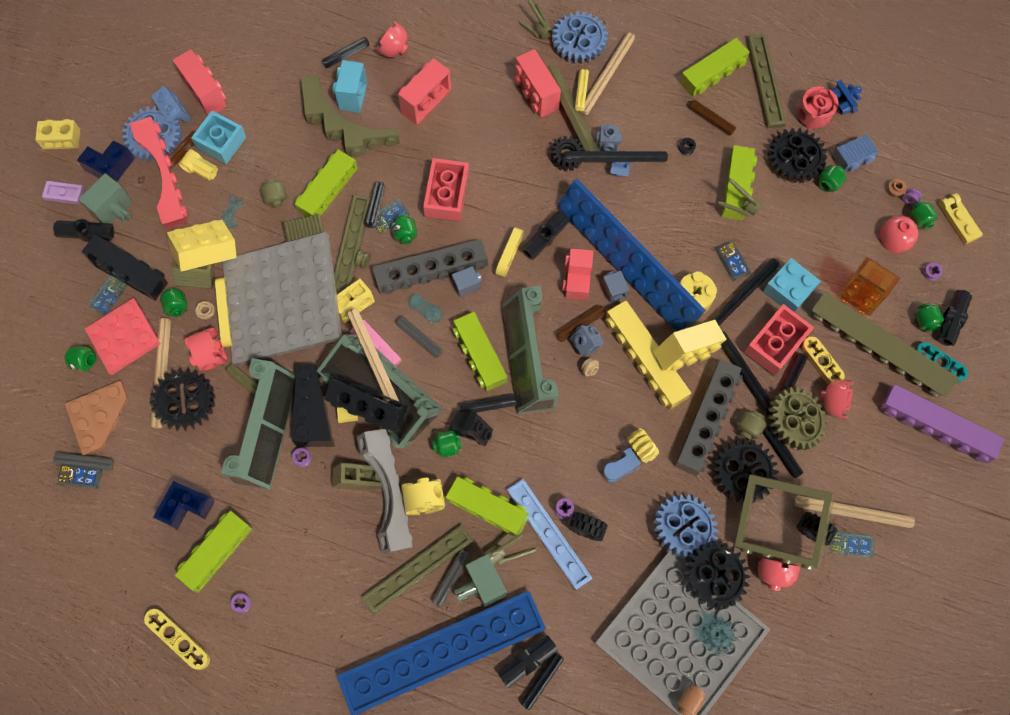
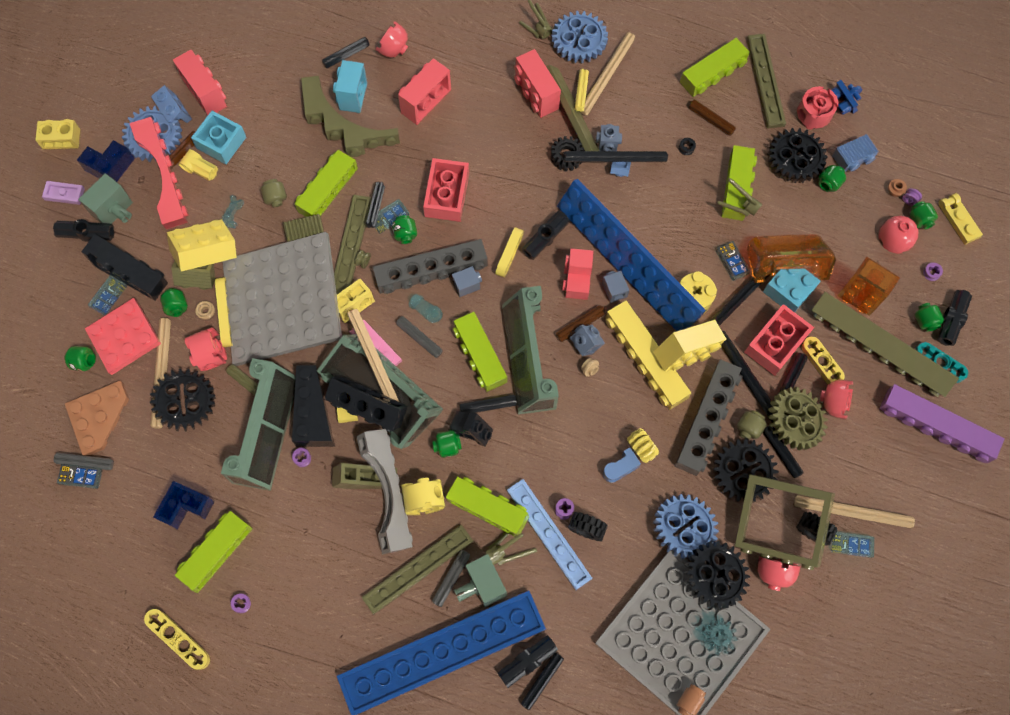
none -> clear orange windscreen [747,234,836,283]

